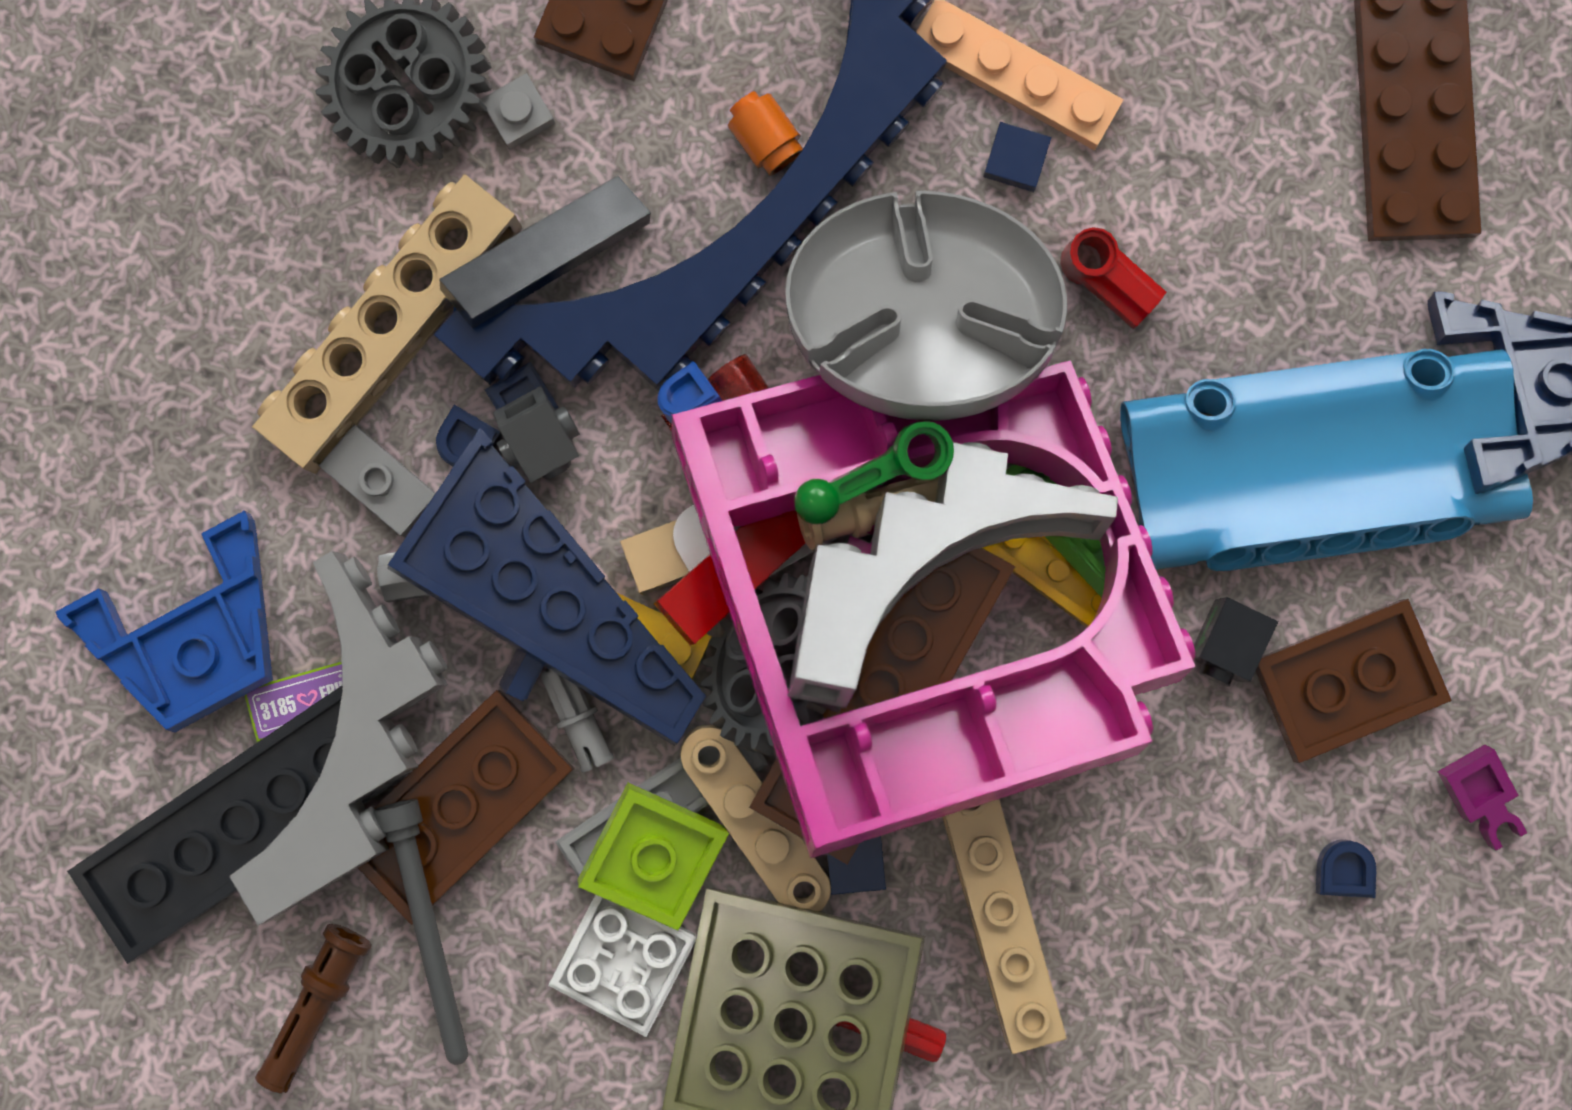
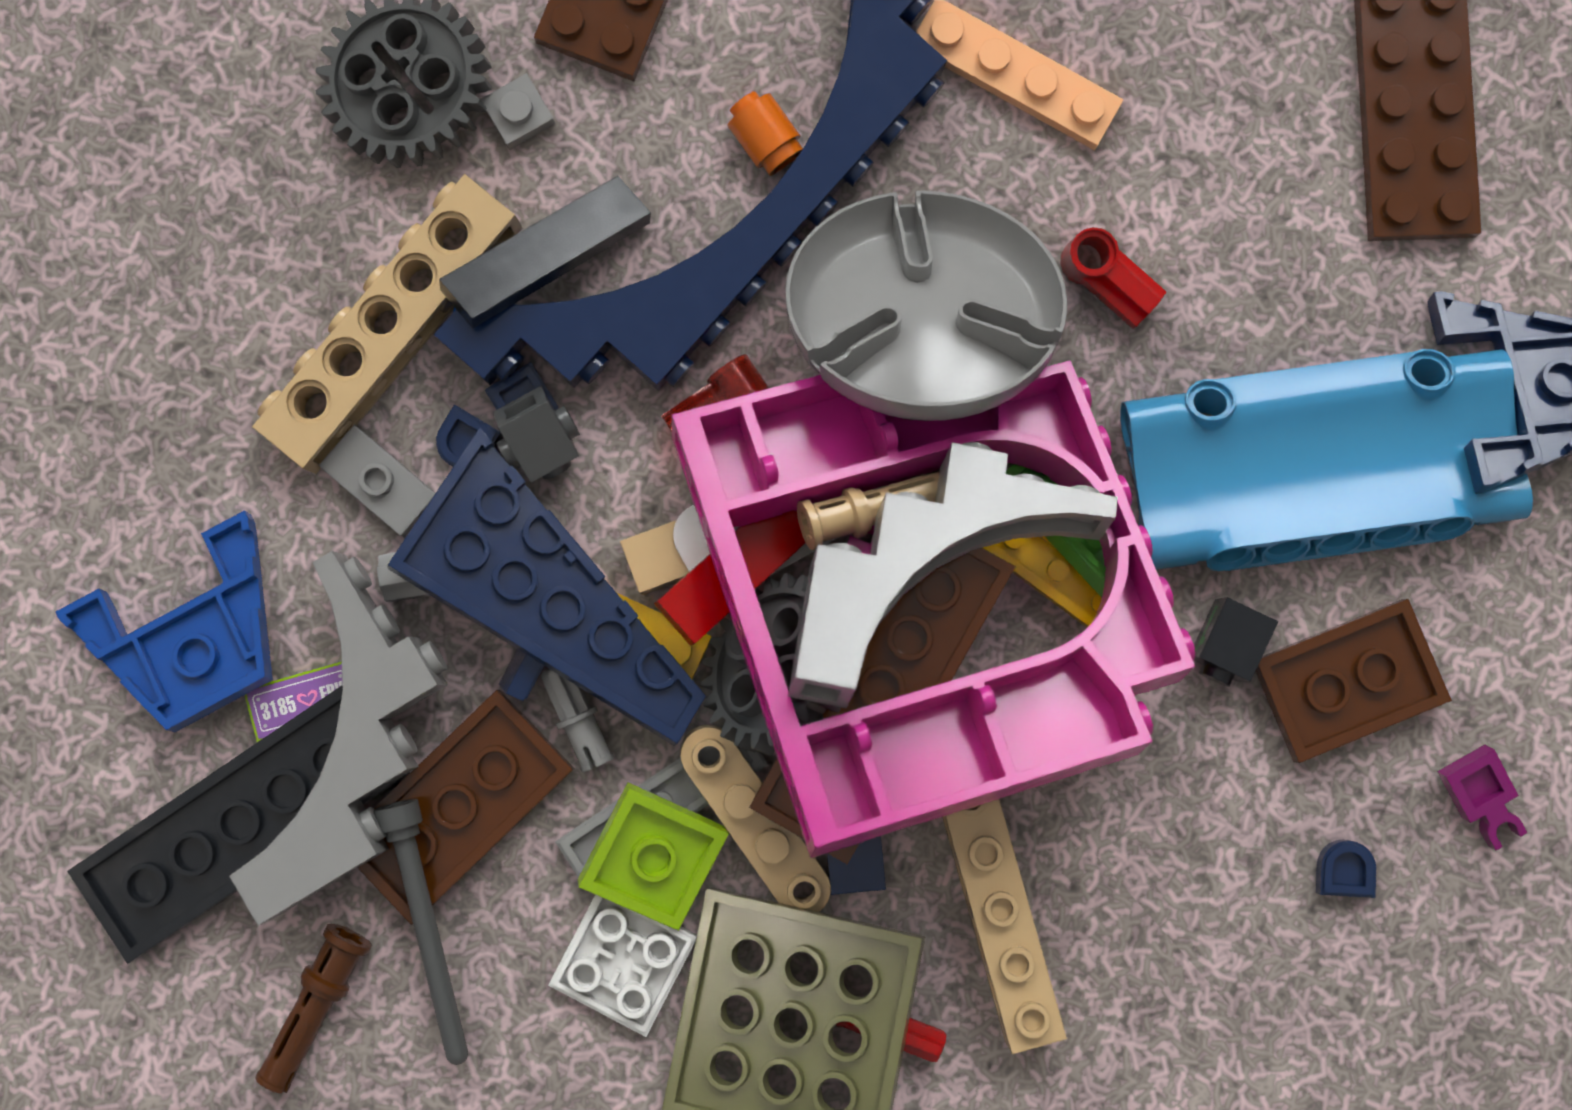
blue tile [657,361,722,424] -> none
green piece [794,422,954,525] -> none
dark blue tile [983,122,1052,193] -> none

